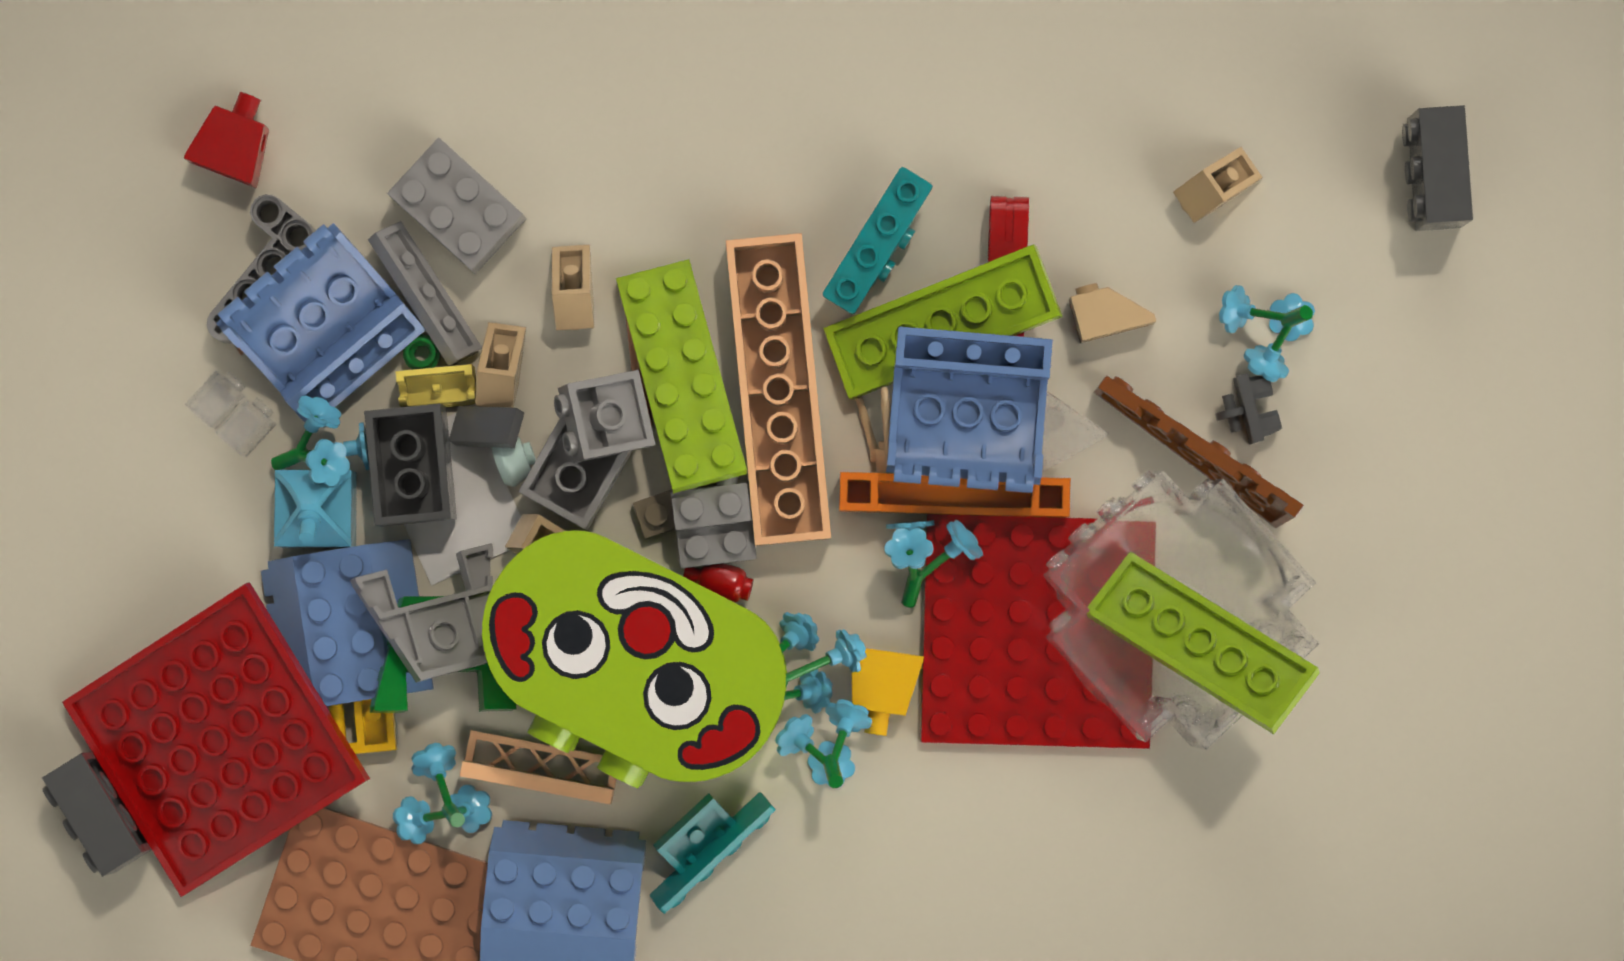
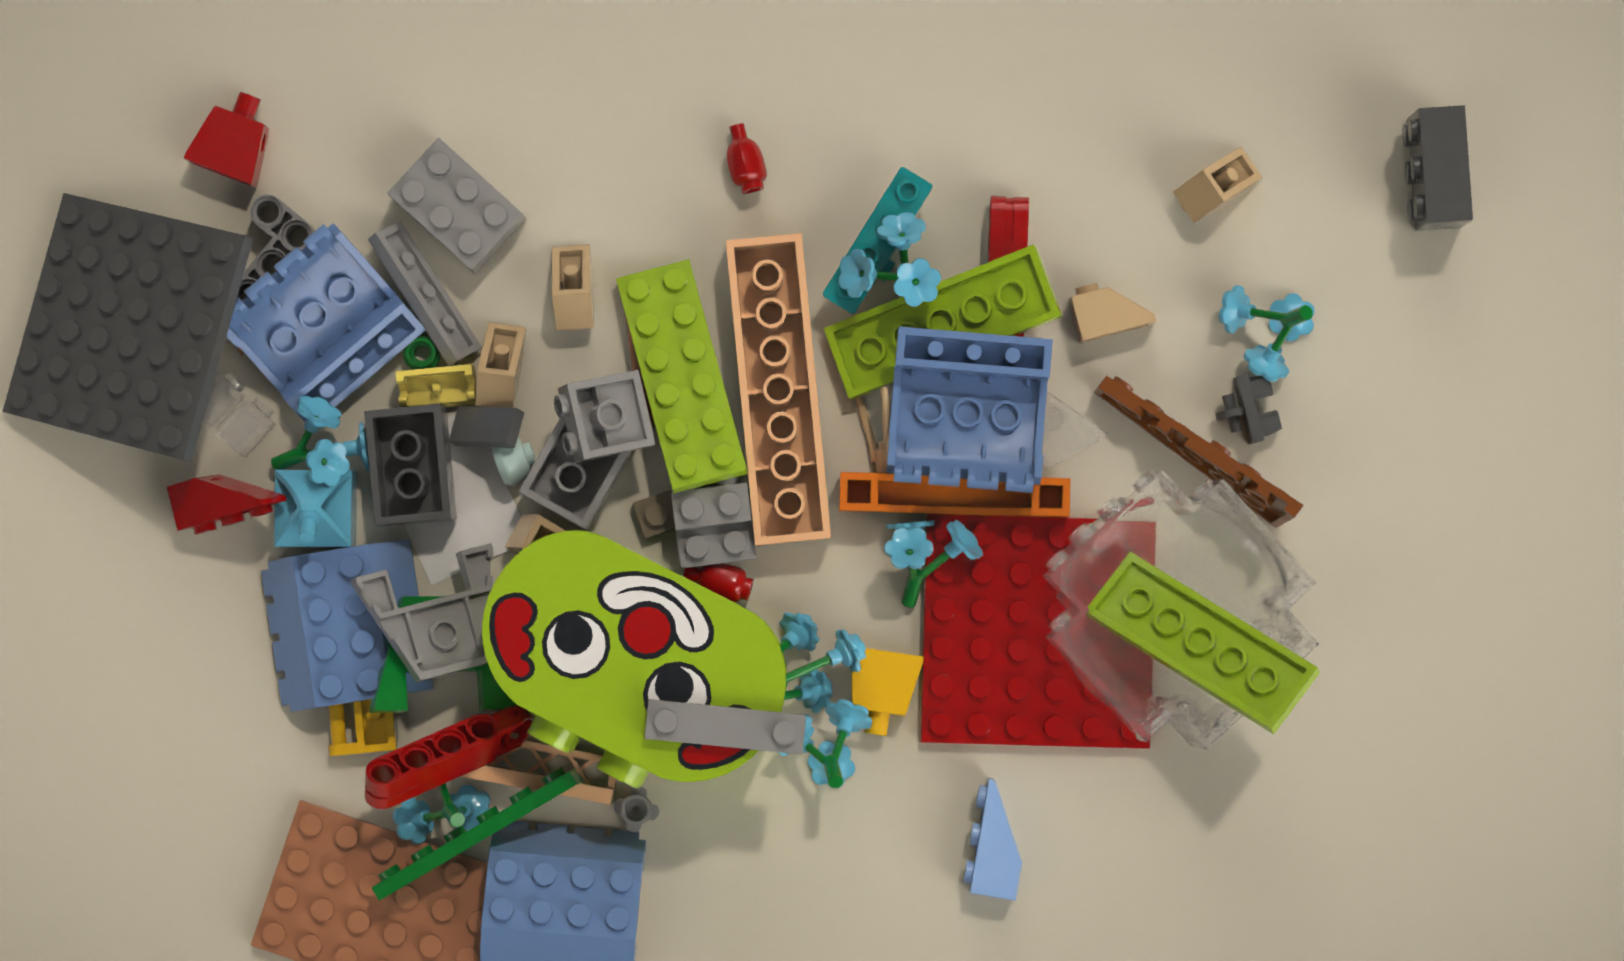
dark grey brick [42,752,152,877] -> none
red plate [62,582,370,897] -> none
teal bracket [650,792,775,914] -> none
none -> dark grey plate [2,193,254,463]
none -> red slope [167,474,287,535]
none -> red piece [364,705,534,809]
none -> green plate [371,767,582,901]
none -> light grey plate [614,787,659,832]
none -> light grey plate [645,699,806,755]
none -> red plant [727,123,767,194]
none -> medium azure plant [839,212,941,307]
none -> light blue slope [963,778,1022,901]

